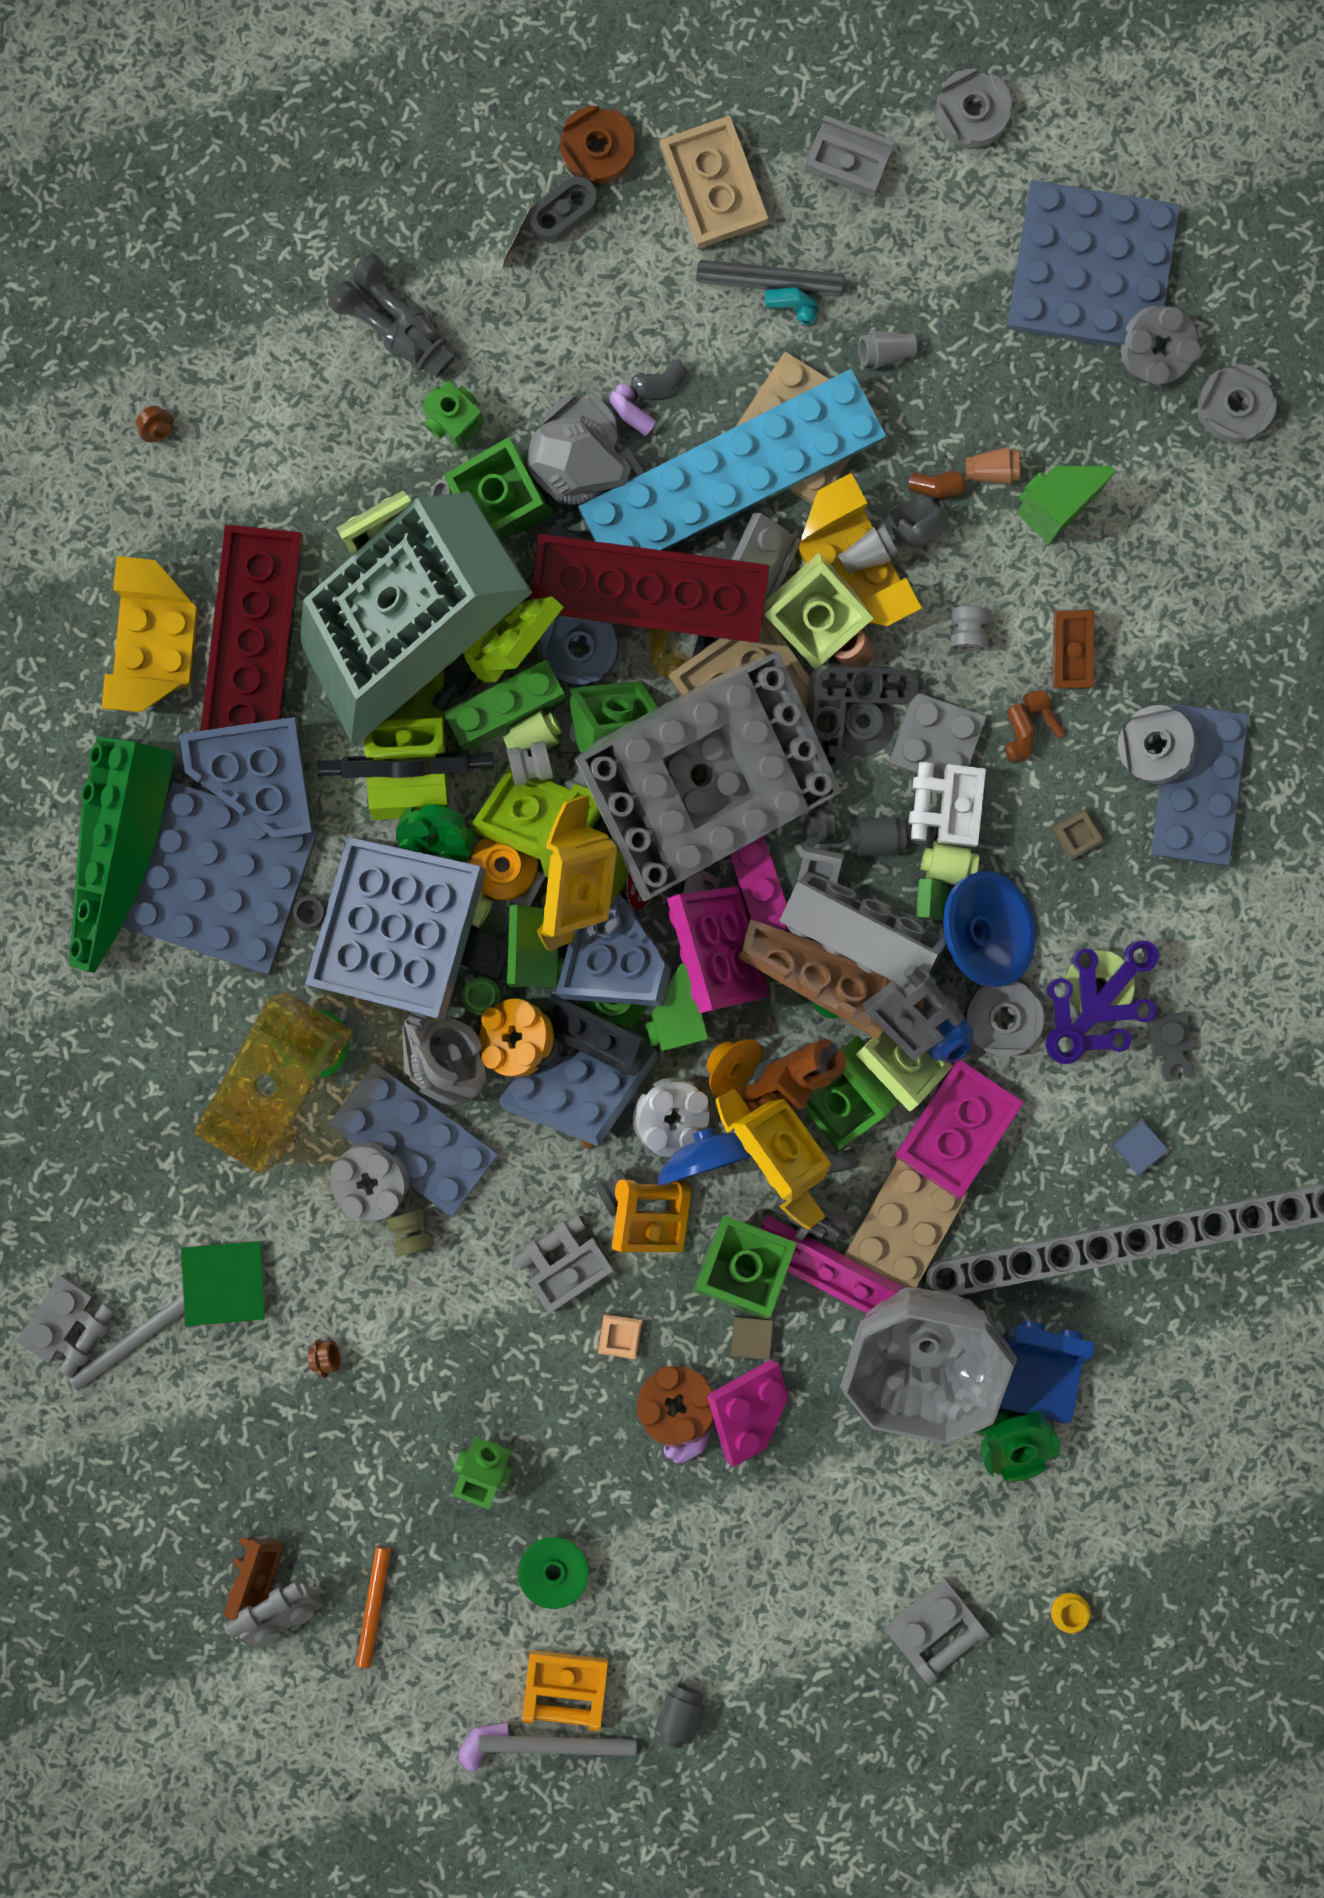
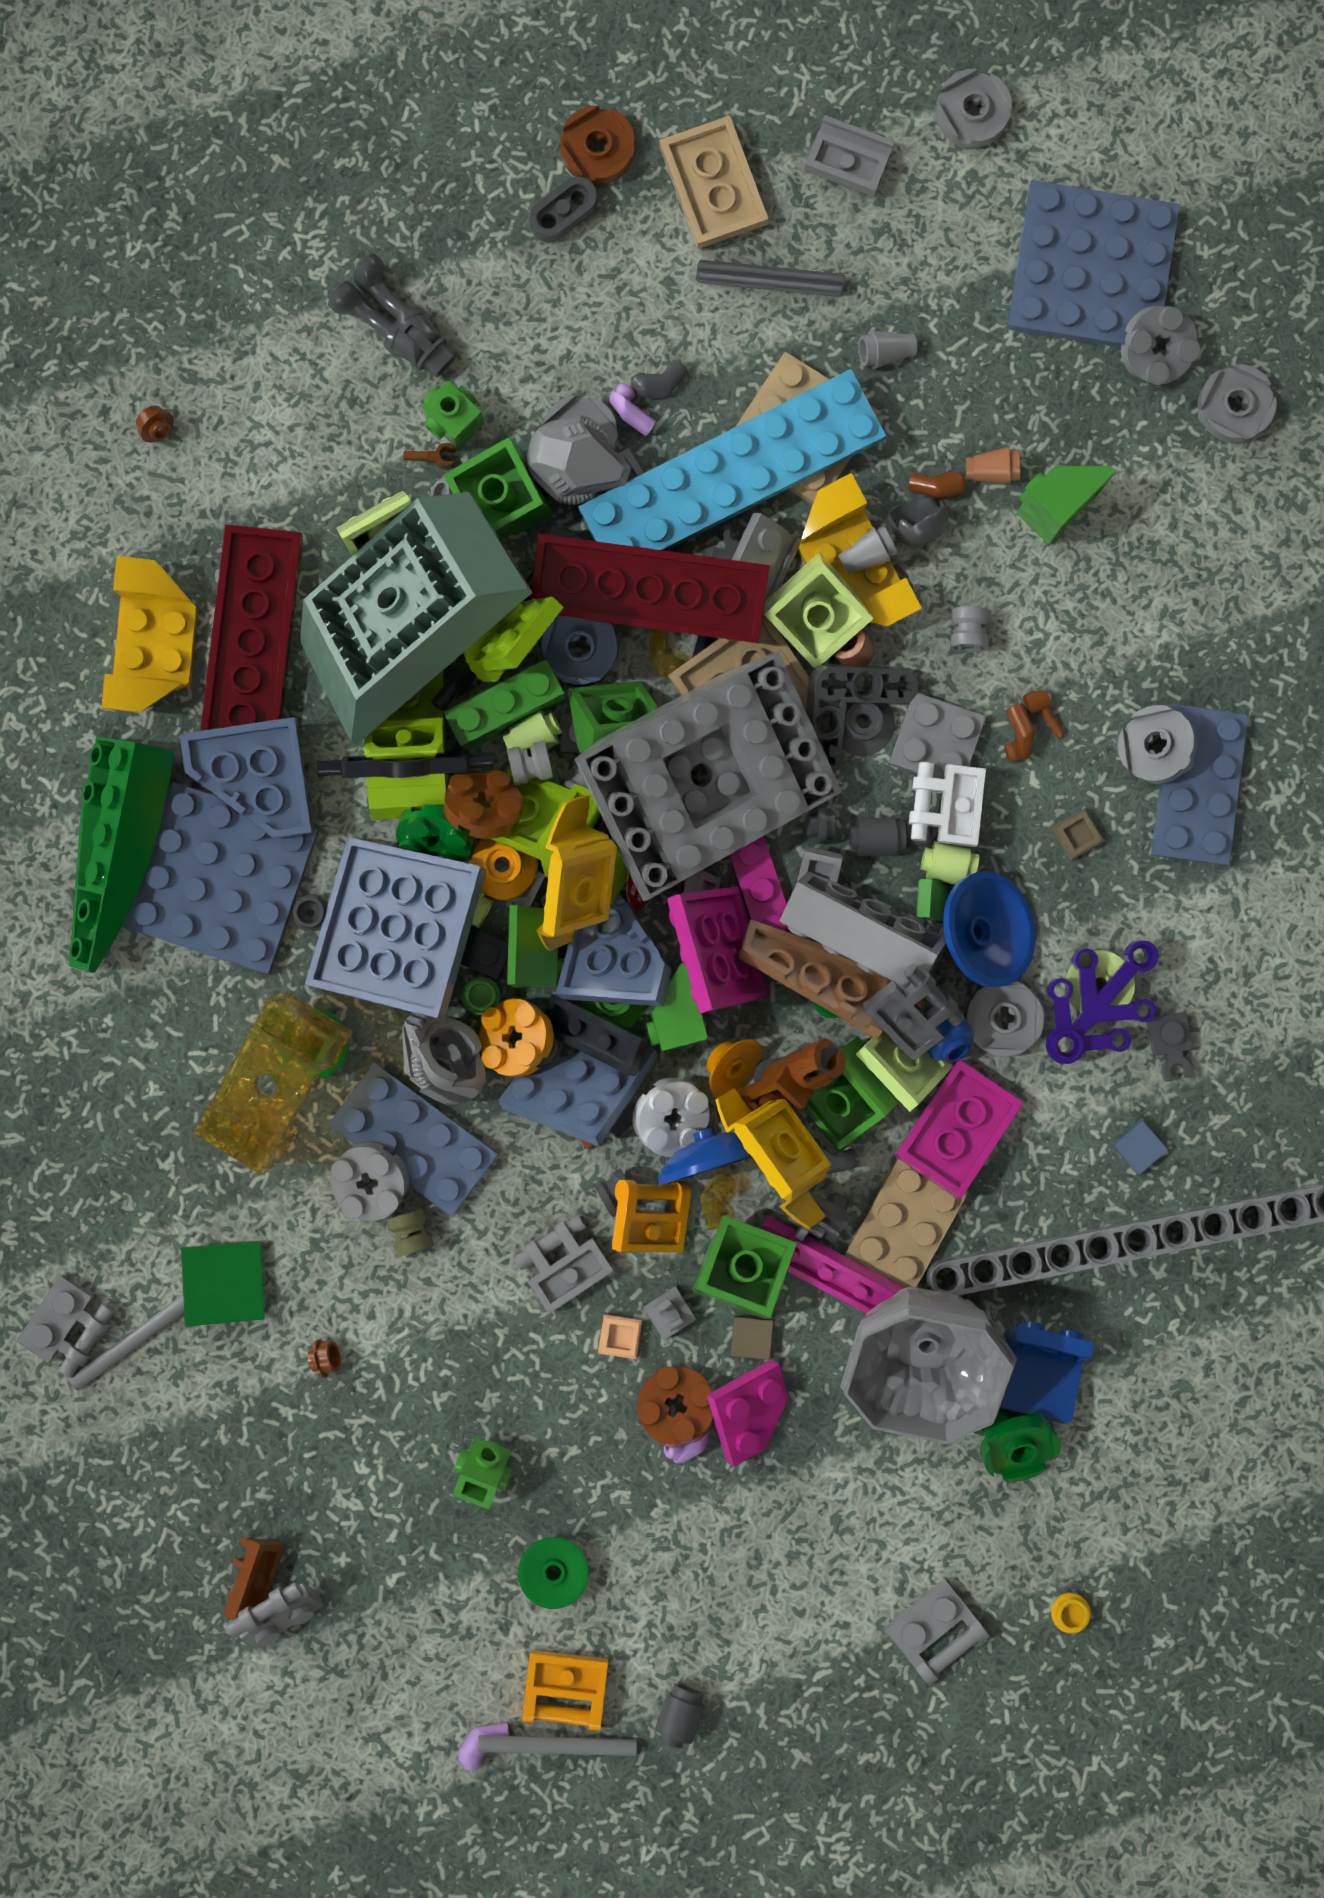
orange bar [356,1546,391,1668] -> none
sticker [503,202,533,266] -> none
teal arm [765,287,819,325] -> none
dark orange plate [1052,609,1095,689] -> none
none -> dark orange hand [403,443,456,470]
none -> dark orange plate [443,770,523,839]
none -> light grey tile [643,1285,697,1340]
none -> clear yellow arm [700,1173,736,1230]

